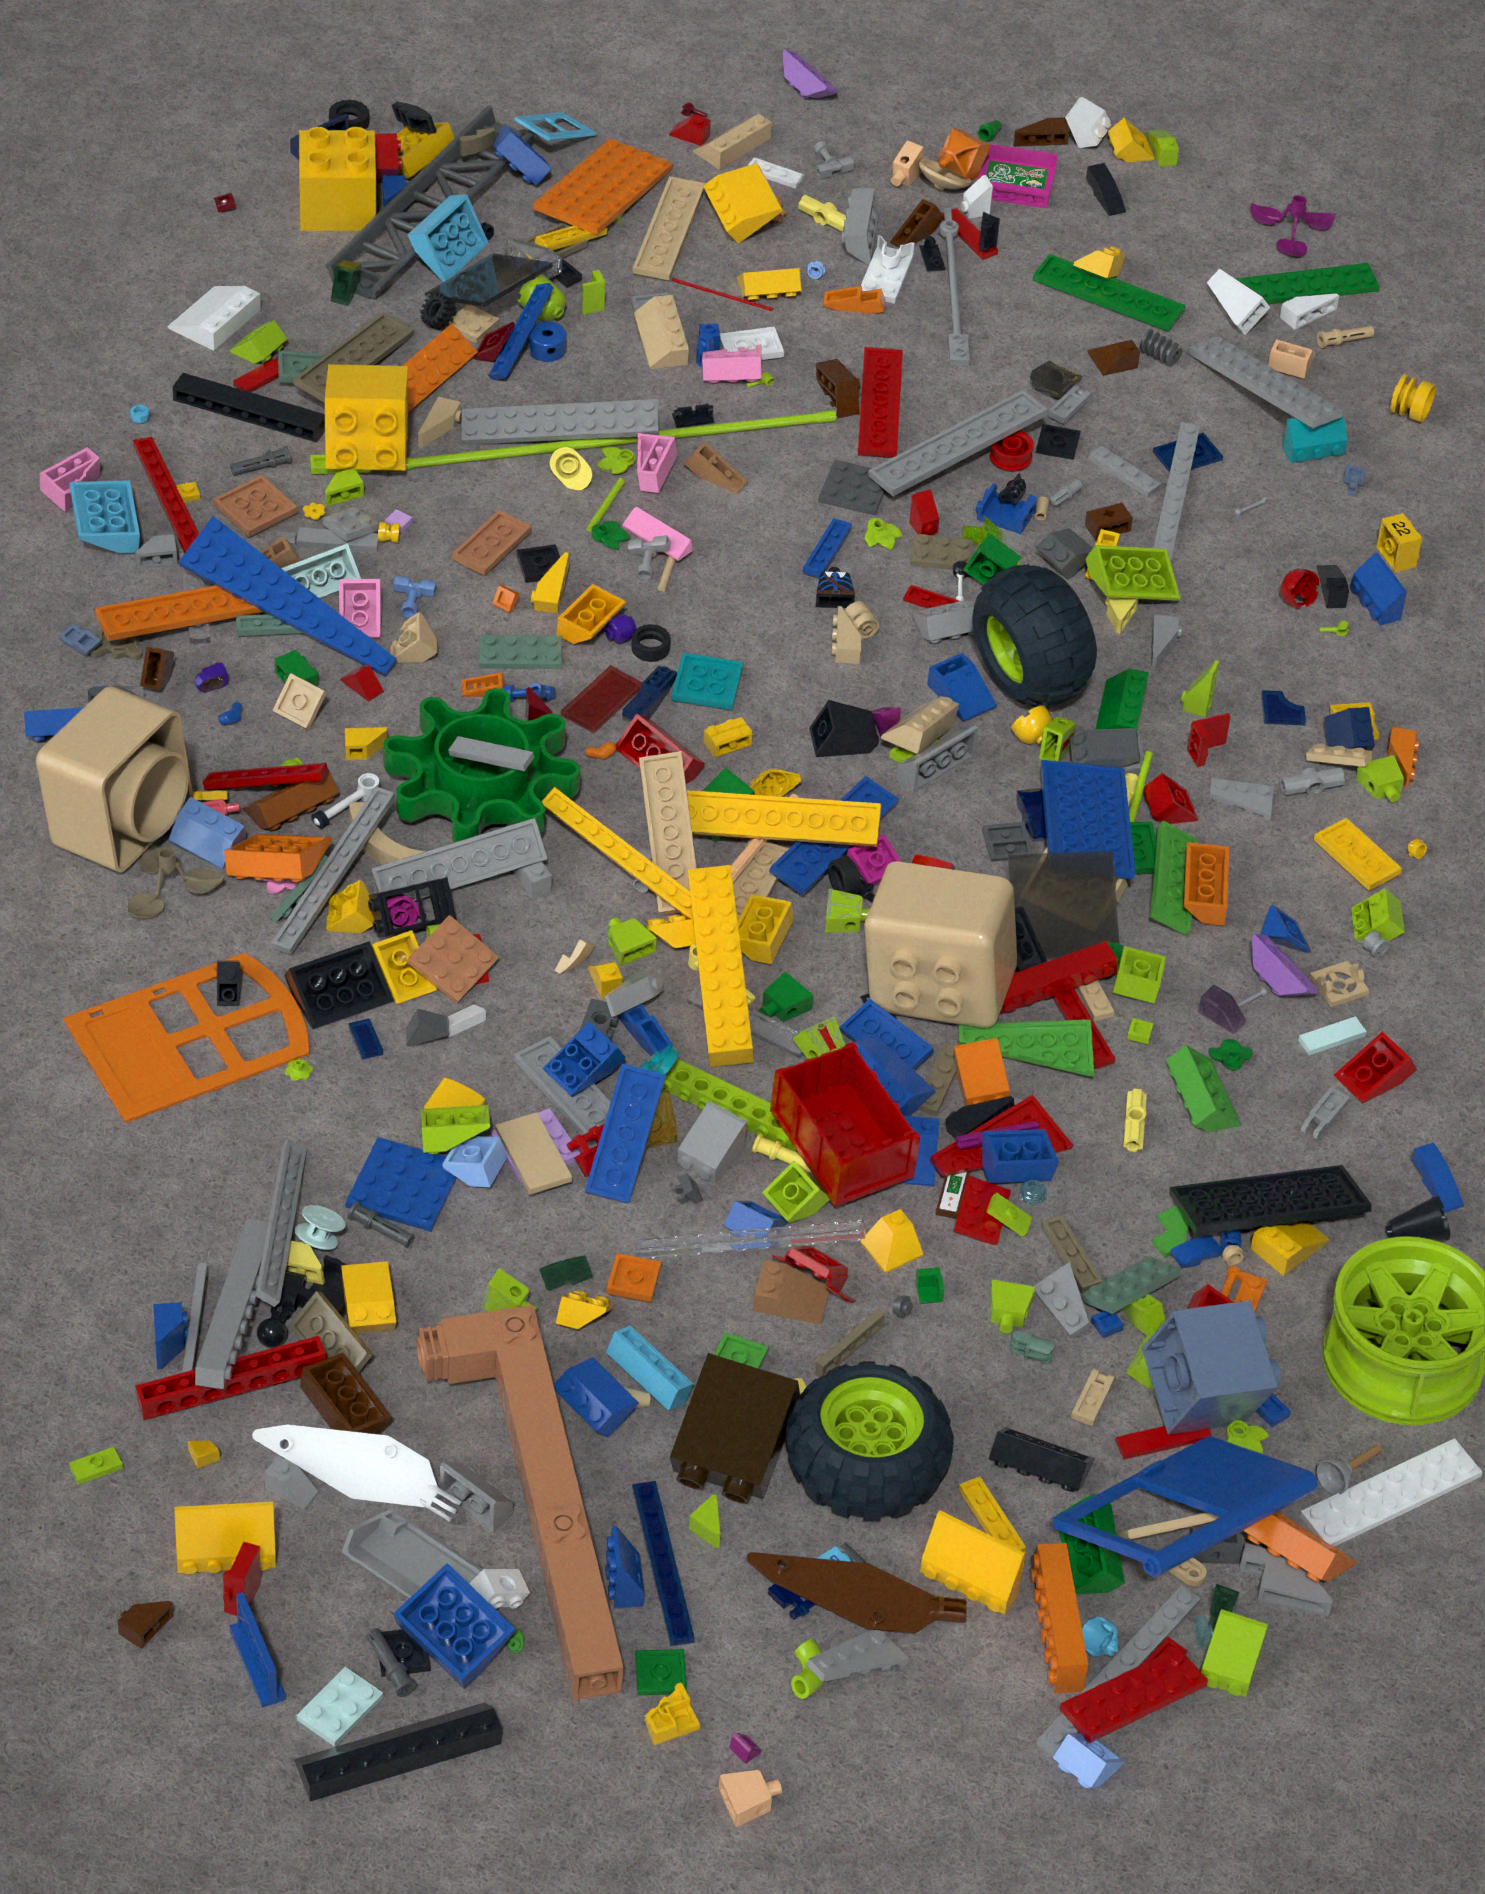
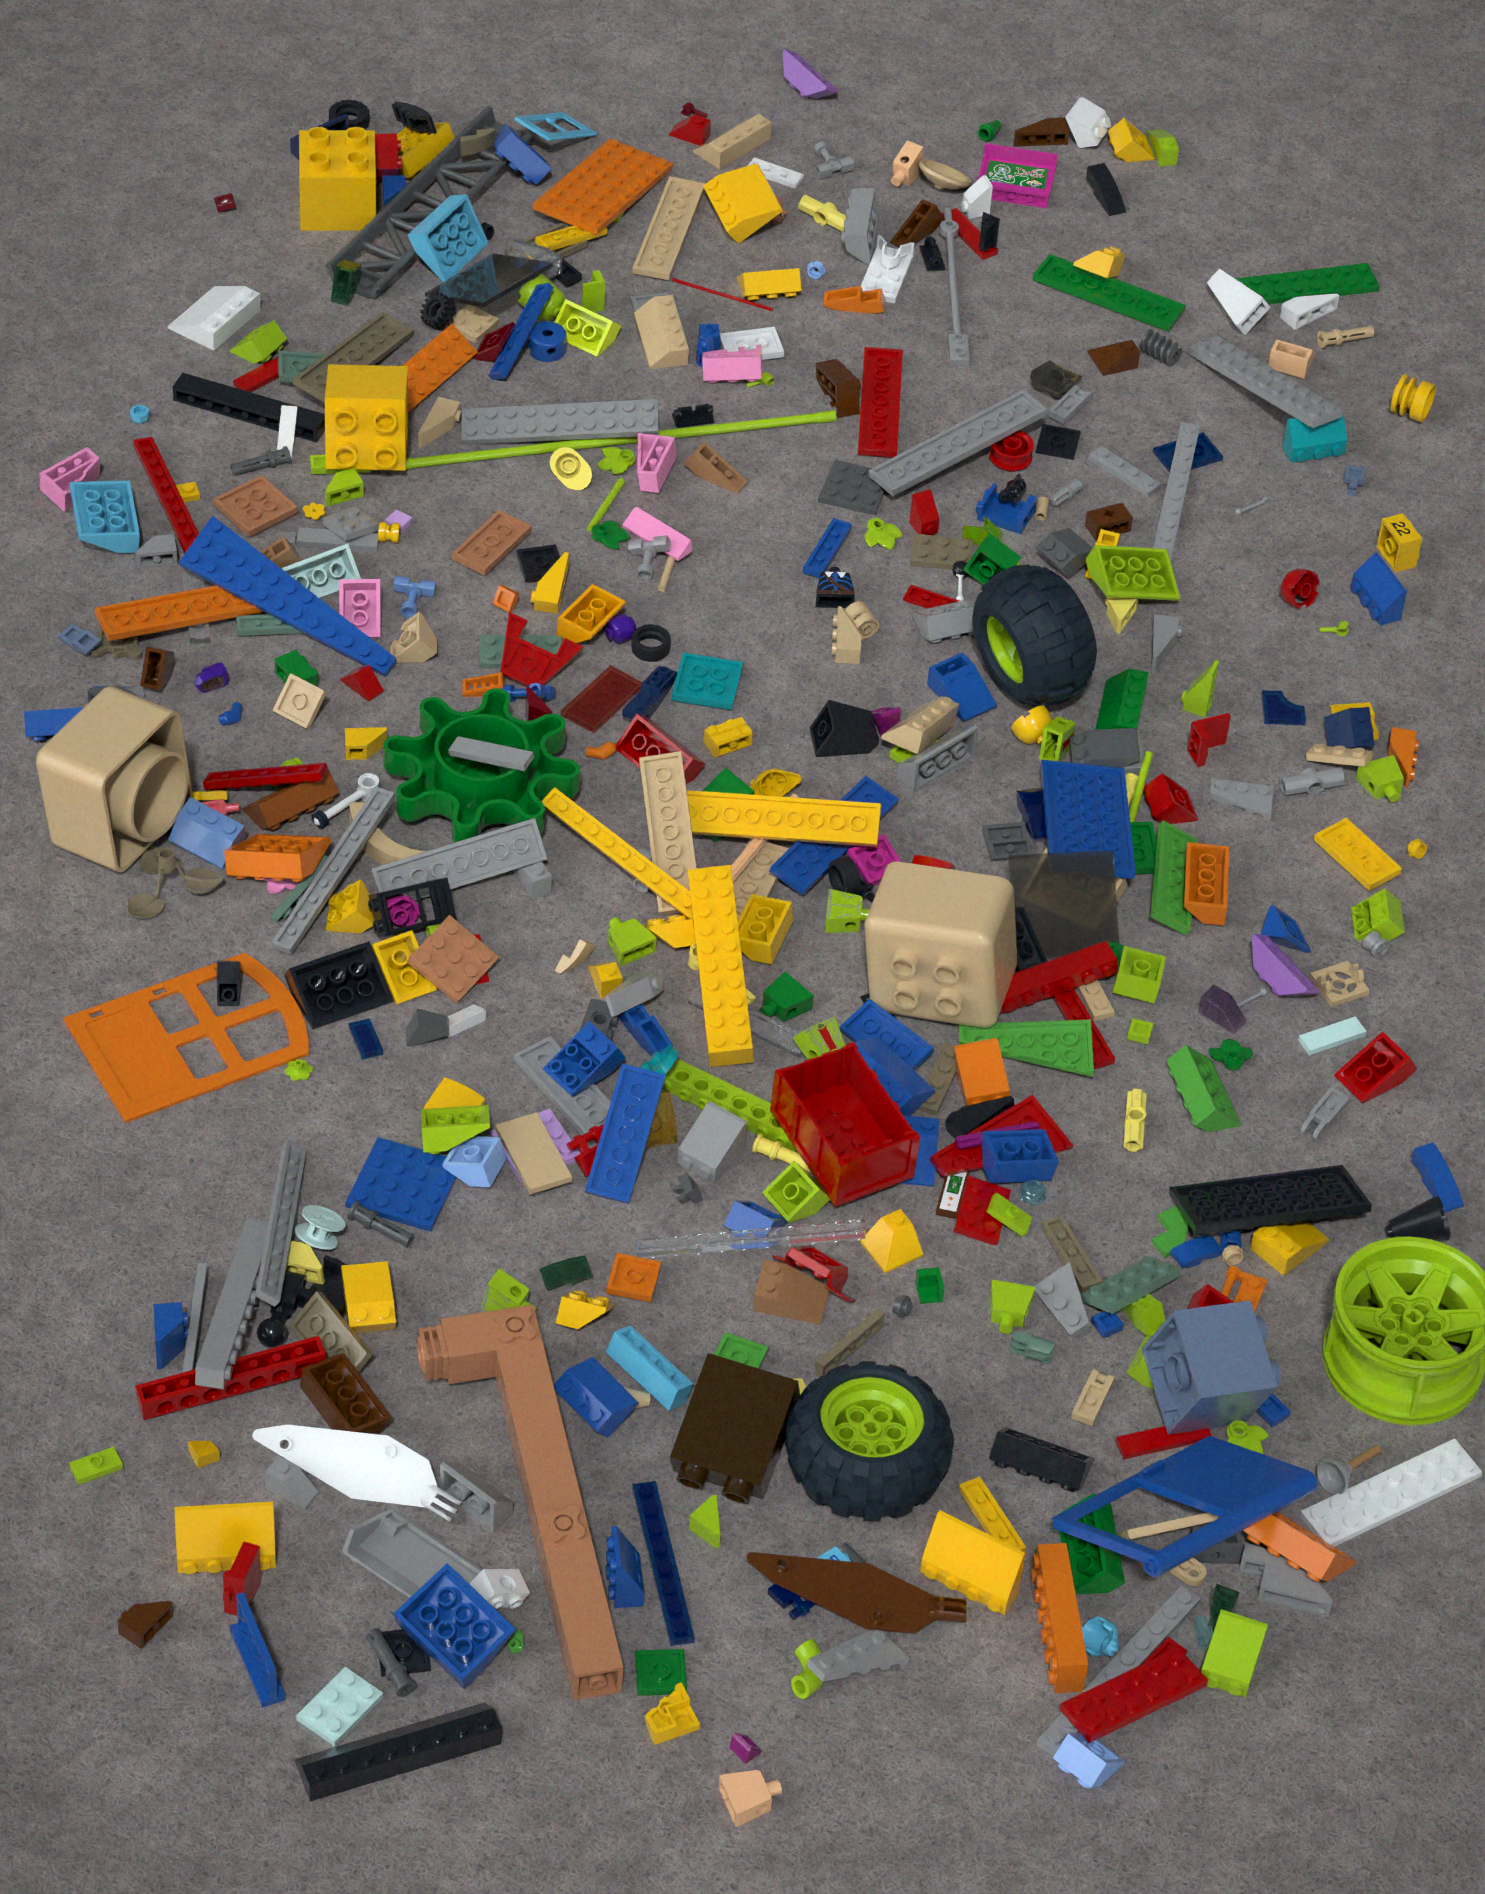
orange piece [937,128,991,179] -> none
magenta plant [1250,195,1336,257] -> none
black slope [1317,565,1349,609] -> none
none -> white sticker [276,405,297,459]
none -> red wing [500,612,583,688]
none -> neon yellow slope [555,299,622,357]

